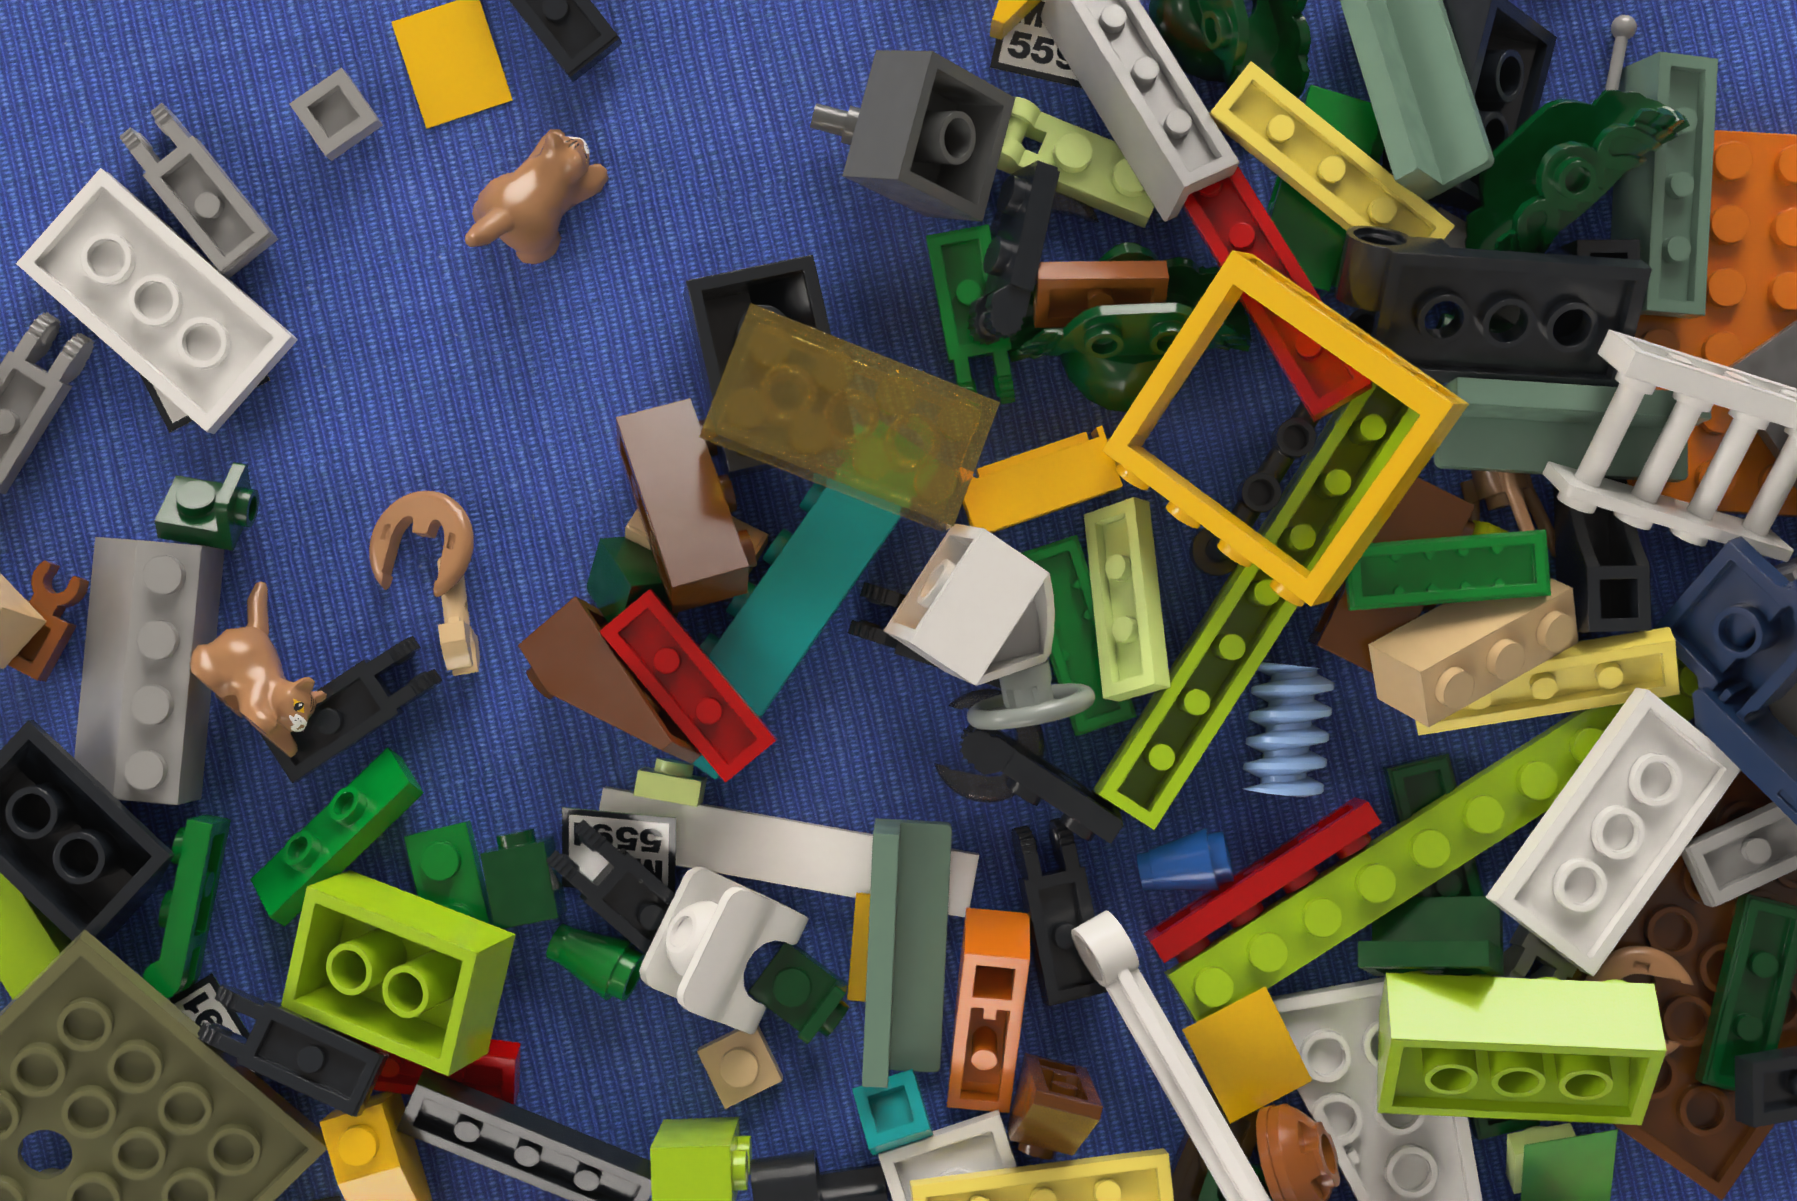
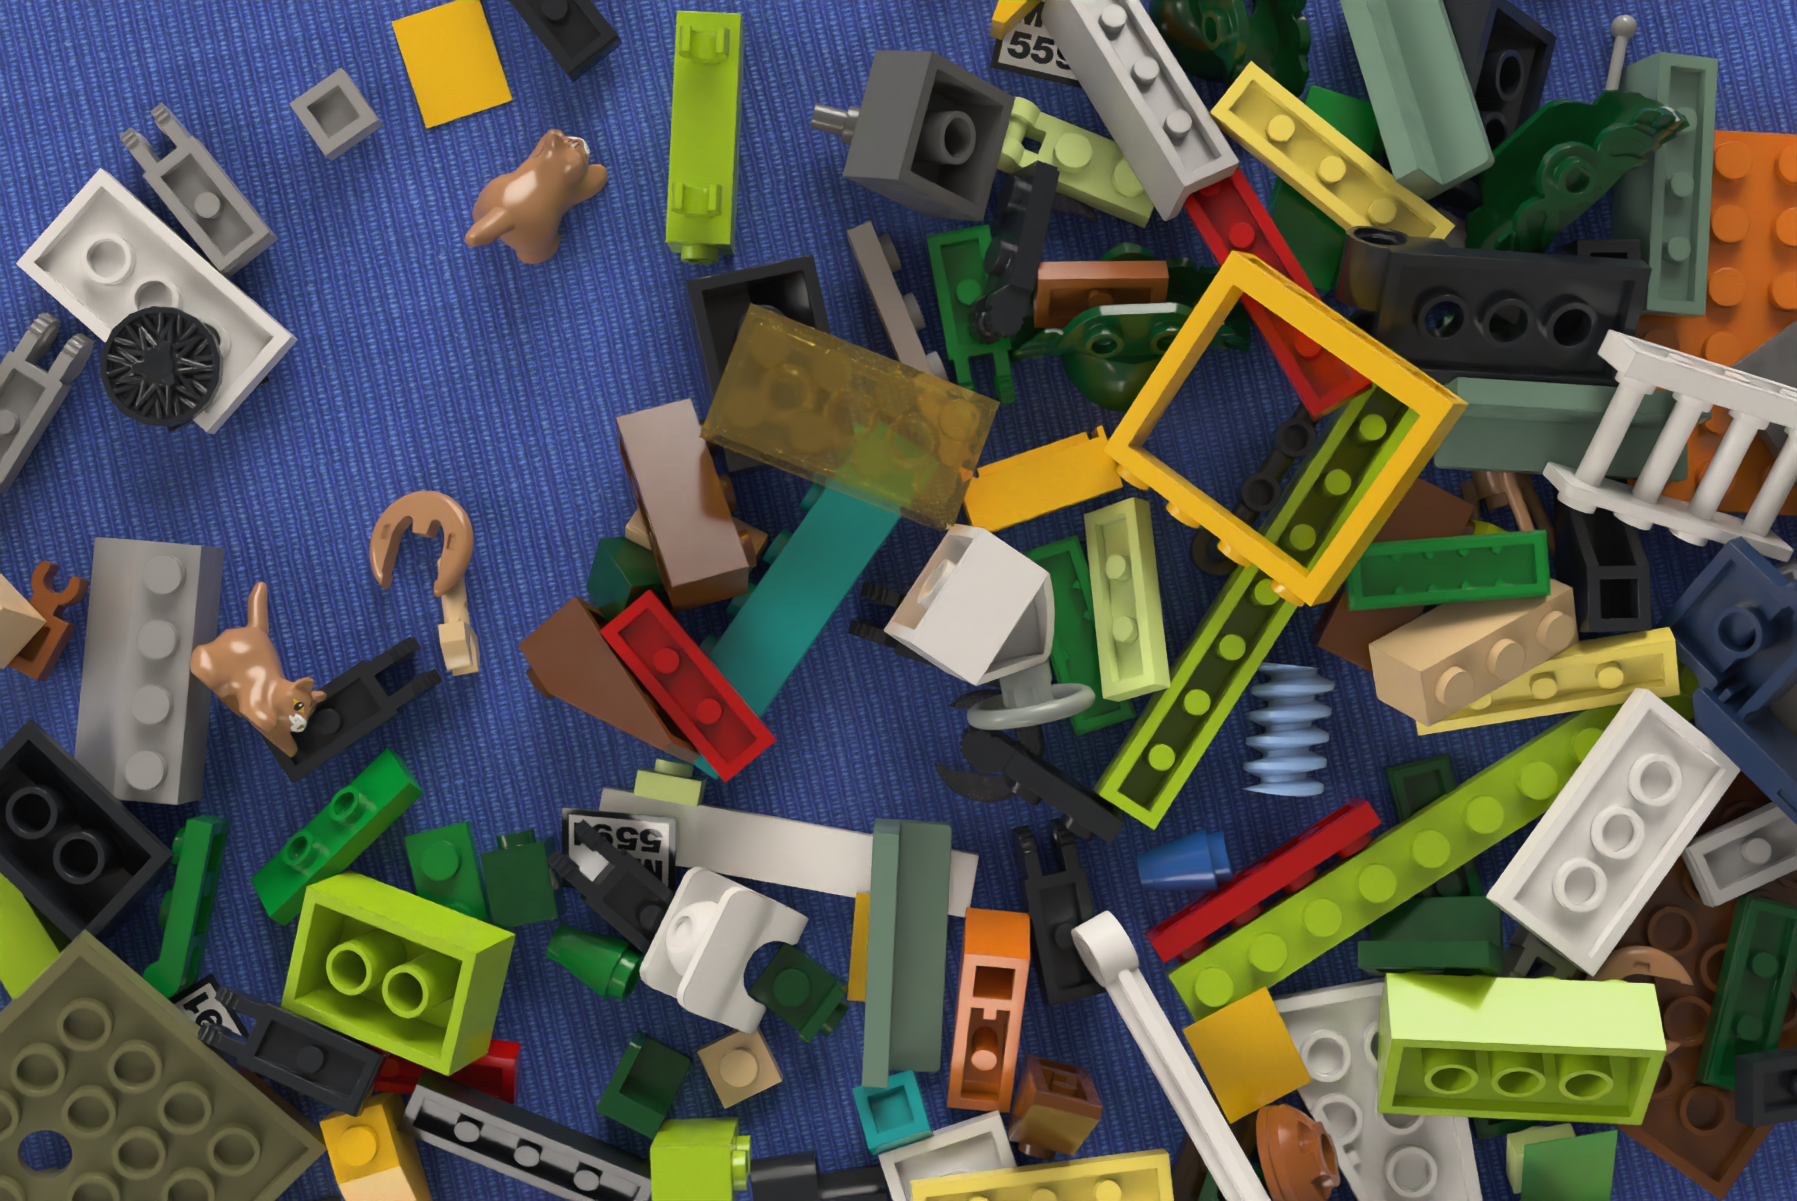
dark green bracket [154,462,259,551] -> none
none -> black wheel [100,306,223,427]
none -> dark green panel [595,1030,692,1139]
none -> lime brick [665,11,745,265]
none -> light grey plate [847,221,974,474]

